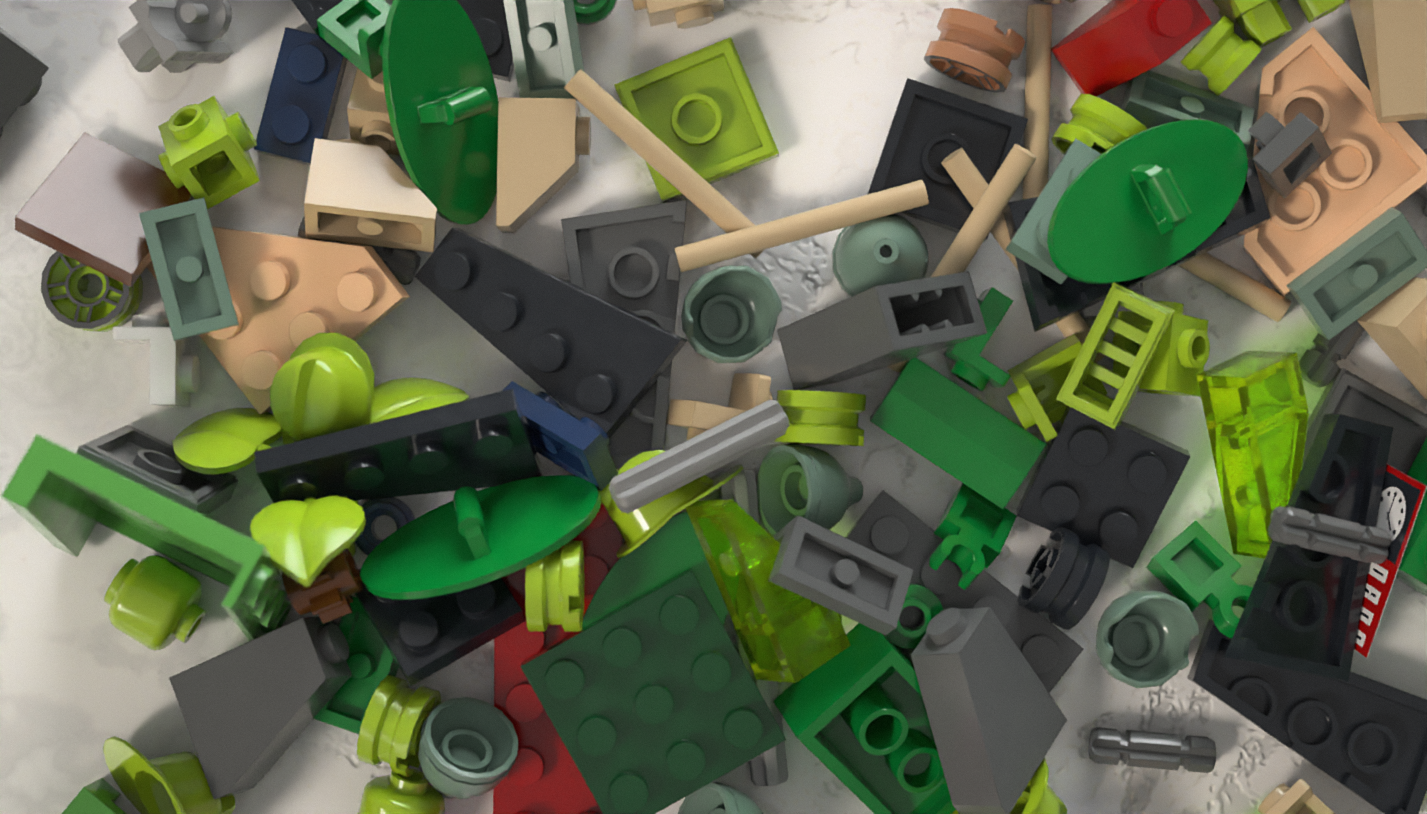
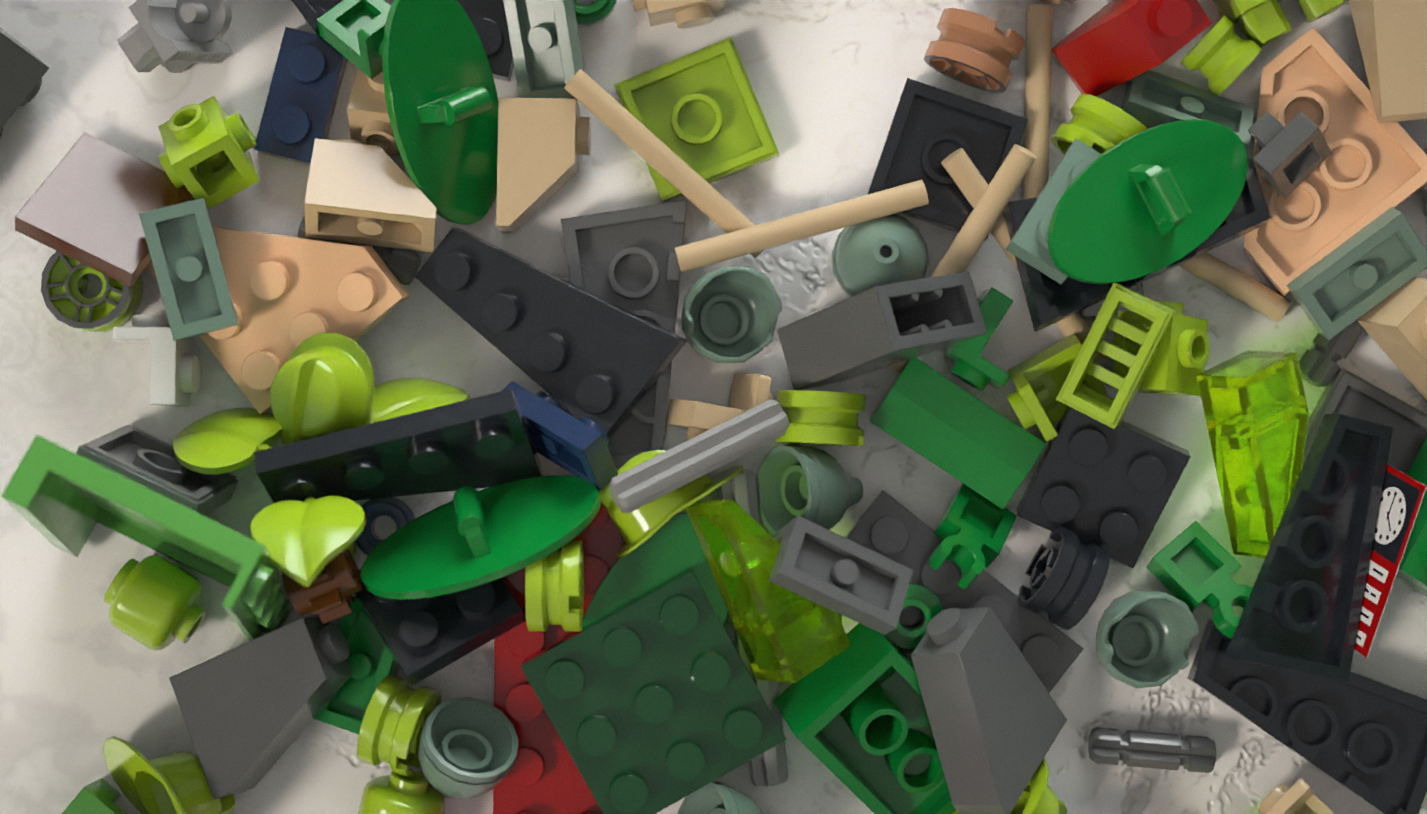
dark grey axle [1268,506,1392,564] -> none

